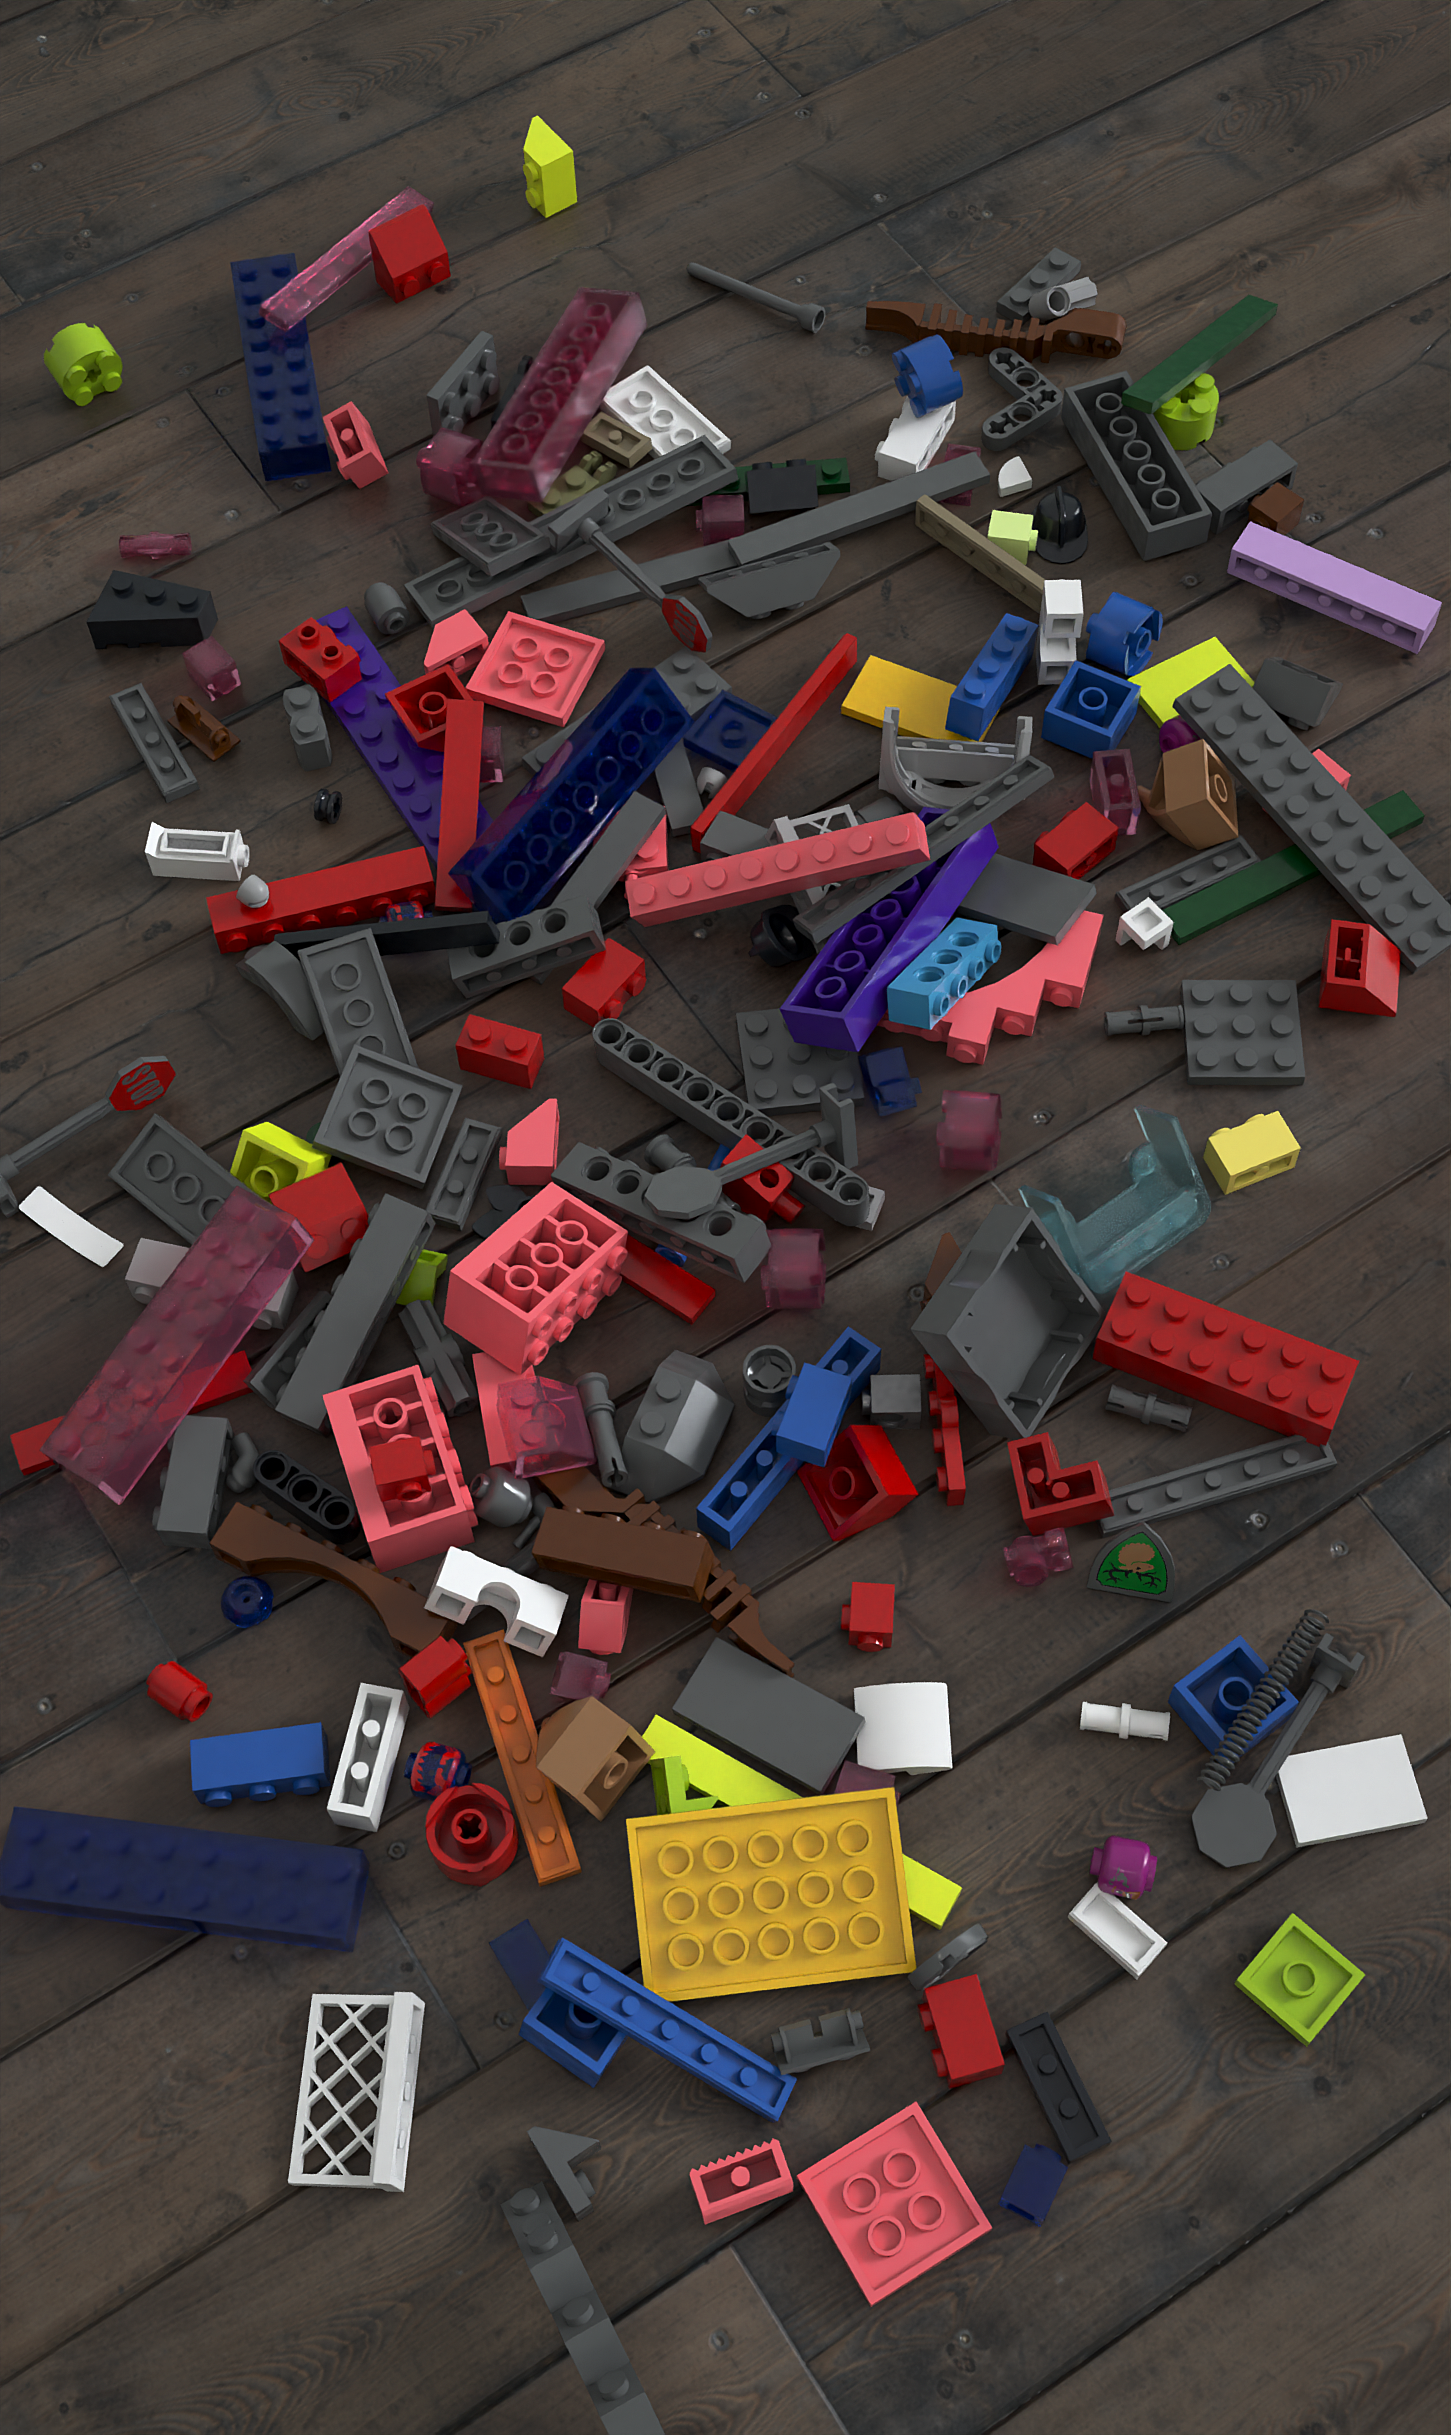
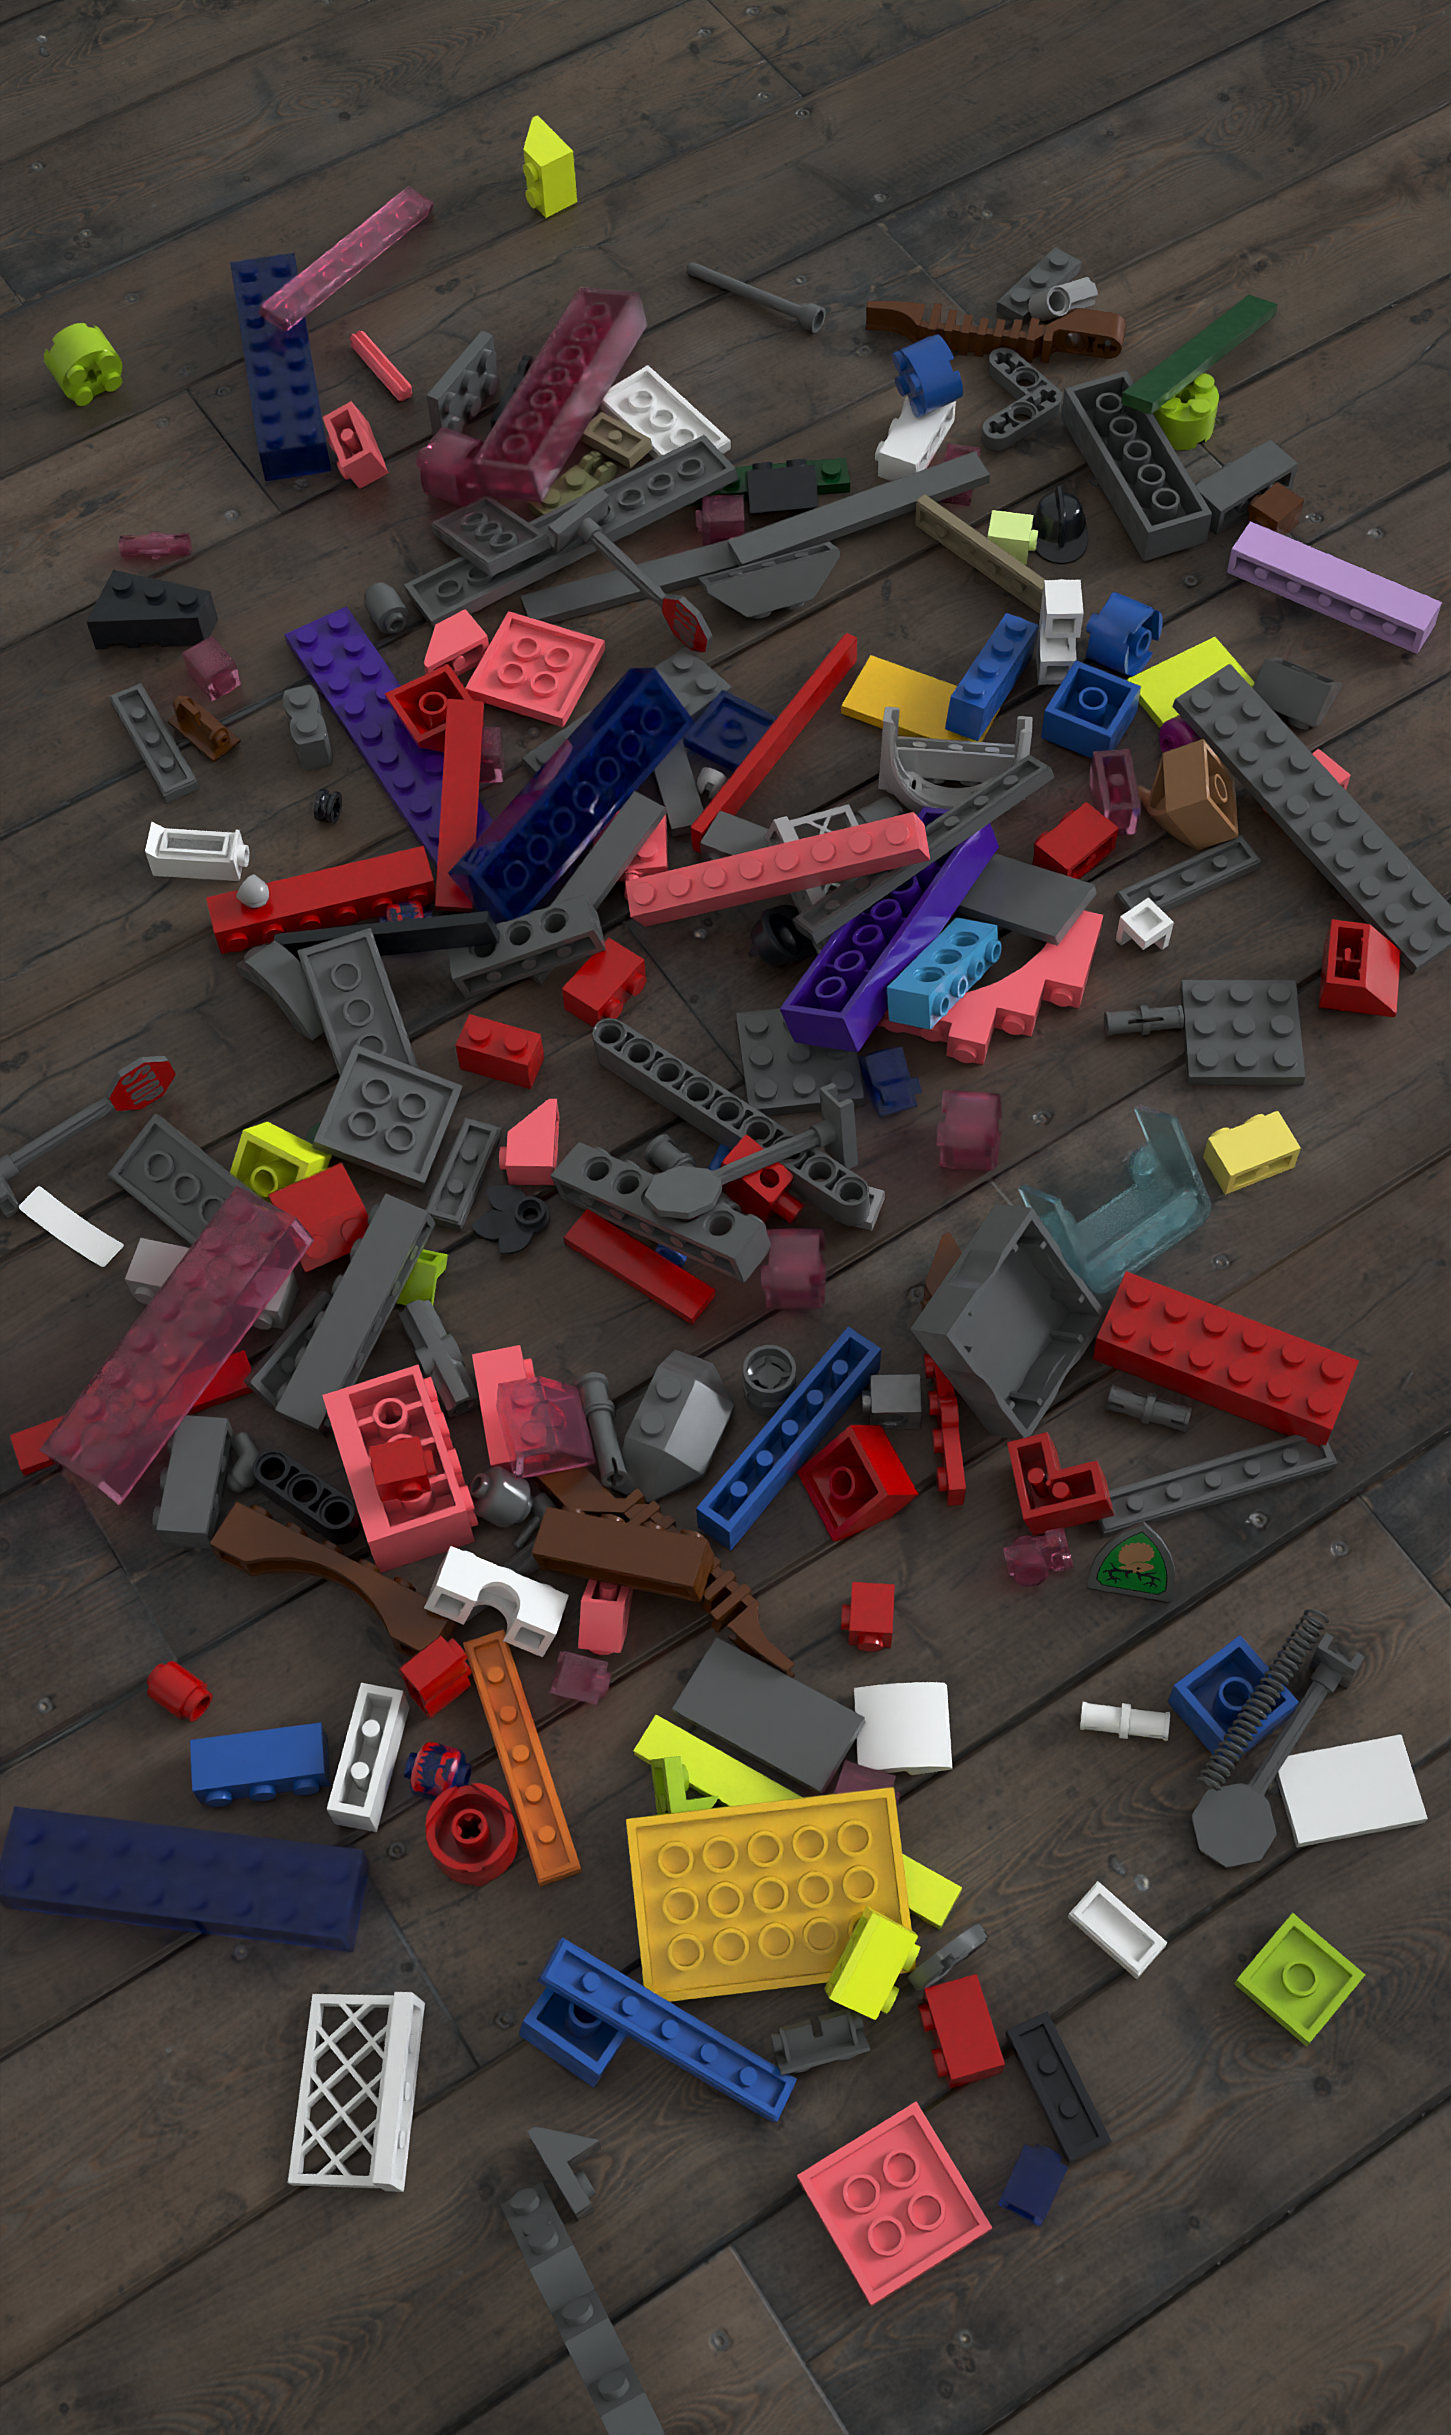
clear blue plate [221,1576,274,1628] -> none
red brick [279,617,362,703] -> none
red slope [368,204,451,304] -> none
coral brick [443,1182,628,1375] -> none
clear blue tile [489,1919,549,2011] -> none
medium nougat piece [536,1696,655,1822] -> none
coral brick [689,2138,793,2225] -> none
blue brick [771,1362,852,1468] -> none
white tile [998,456,1032,497] -> none
magenta head [1089,1835,1157,1900] -> none
dark green tile [1162,790,1425,945] -> none
none -> coral axle [349,331,413,402]
none -> neon yellow slope [824,1906,920,2020]

